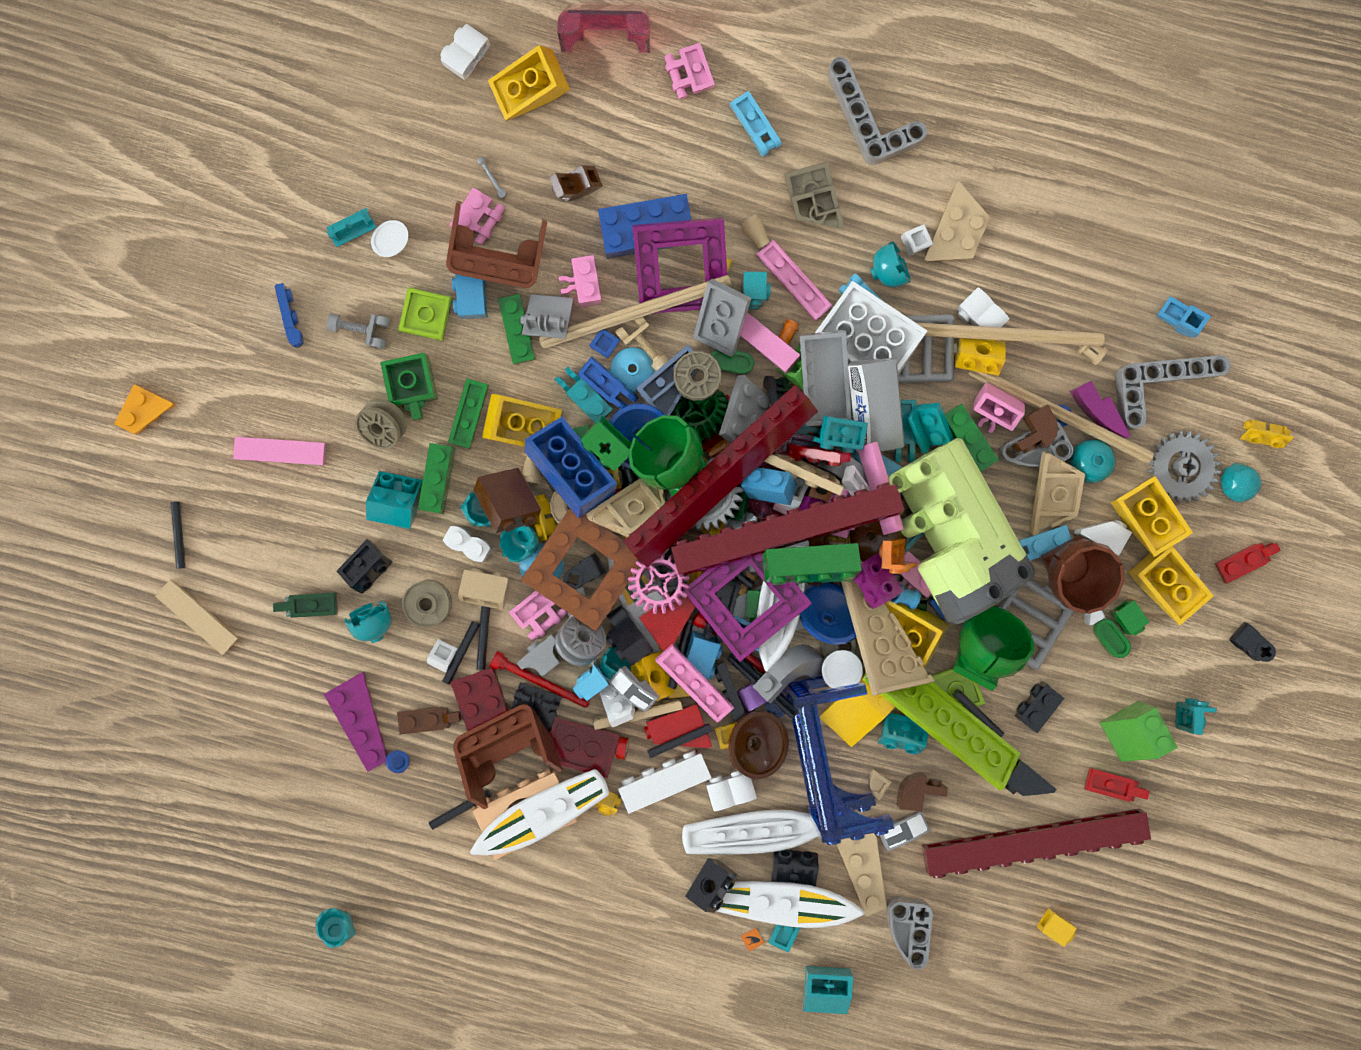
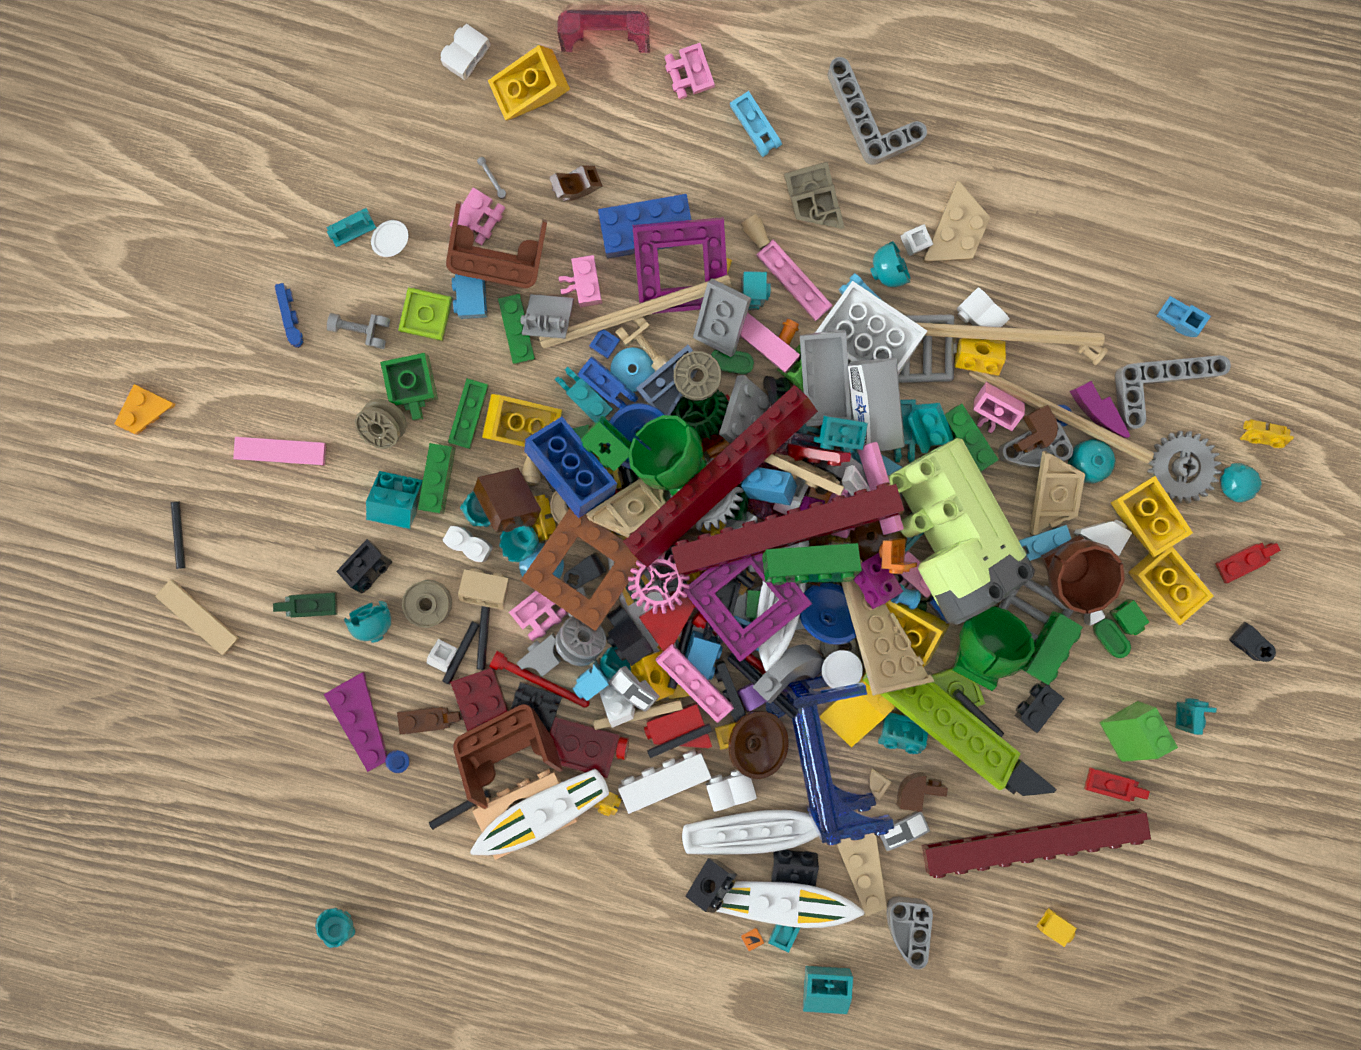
none -> green brick [1022,611,1083,685]

